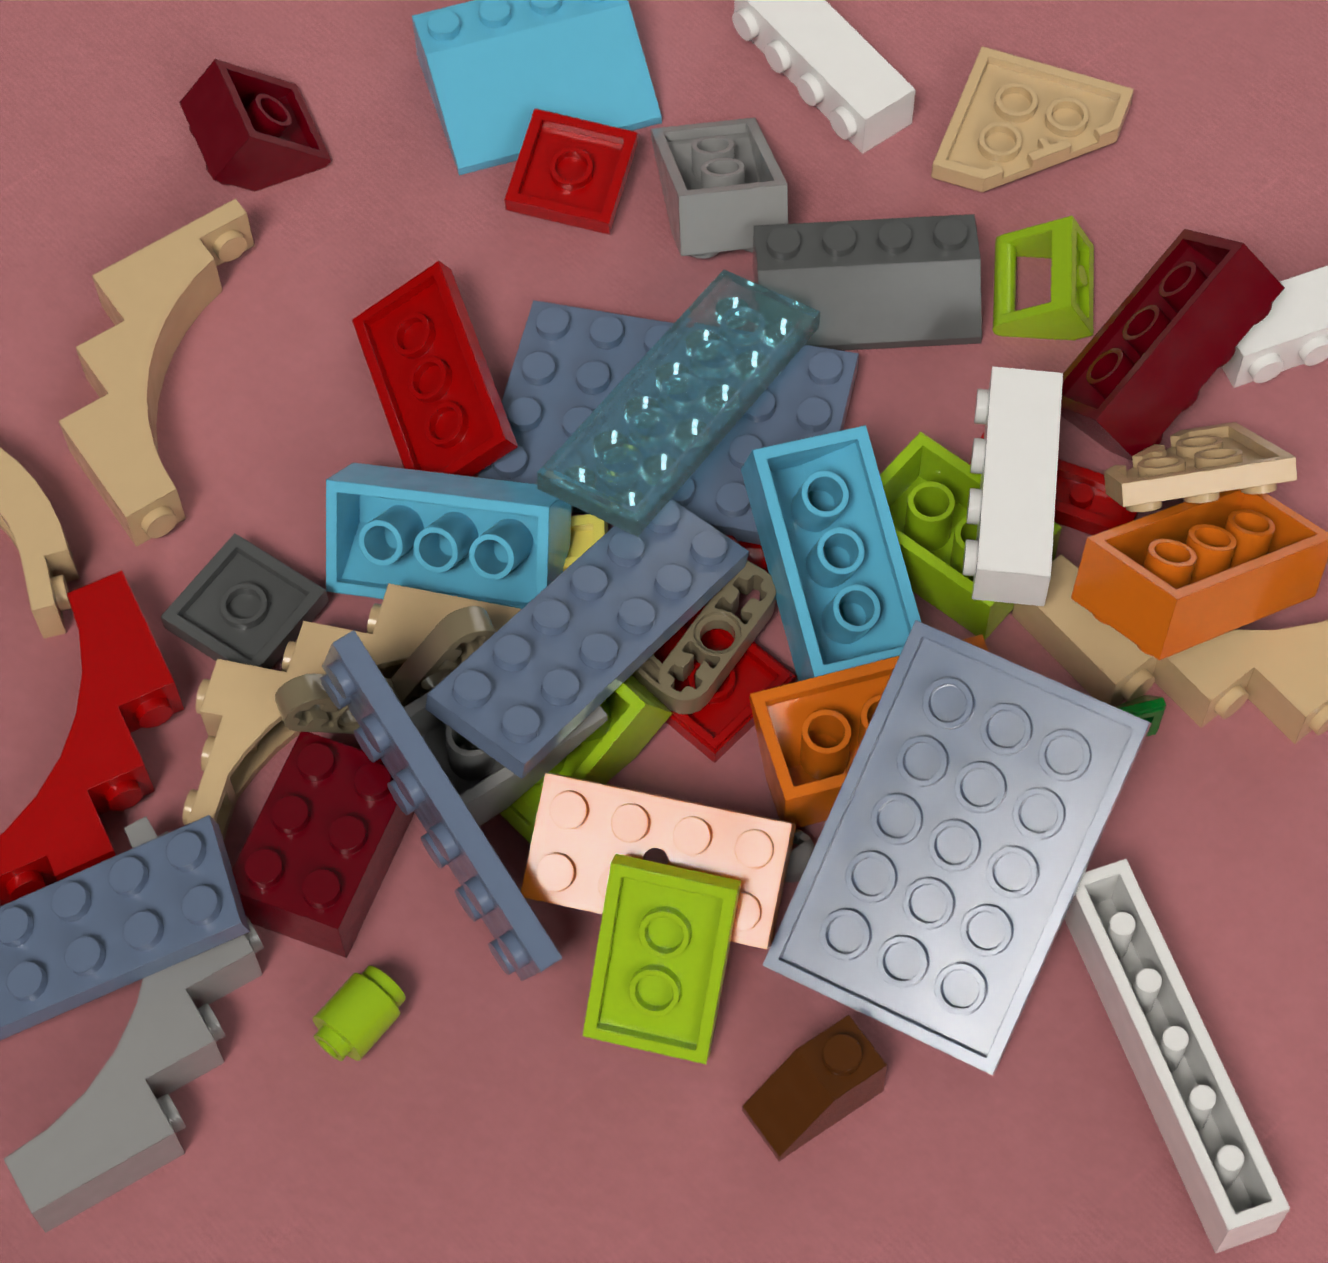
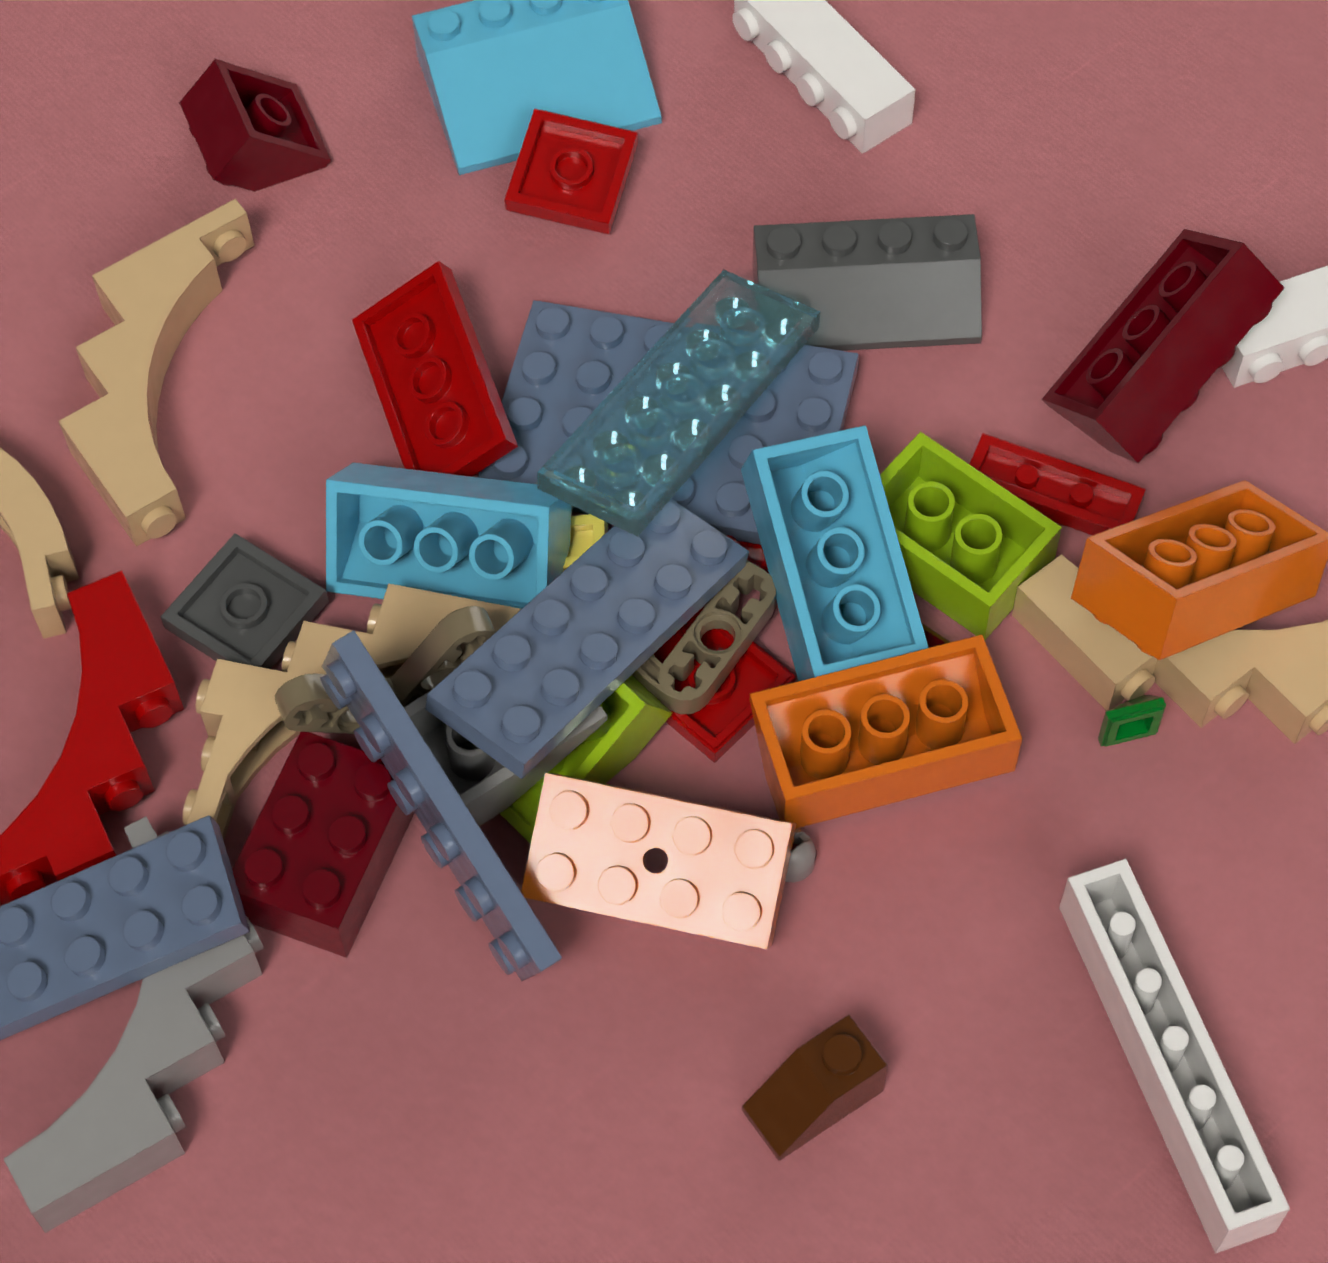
lime brick [312,965,406,1062] -> none
lime plate [582,854,741,1064] -> none
light grey slope [651,118,788,258] -> none
plate [763,620,1152,1075] -> none
tan plate [931,46,1134,192] -> none
white brick [962,366,1063,606] -> none
lime tile [993,216,1094,341] -> none
tan plate [1104,422,1297,512] -> none

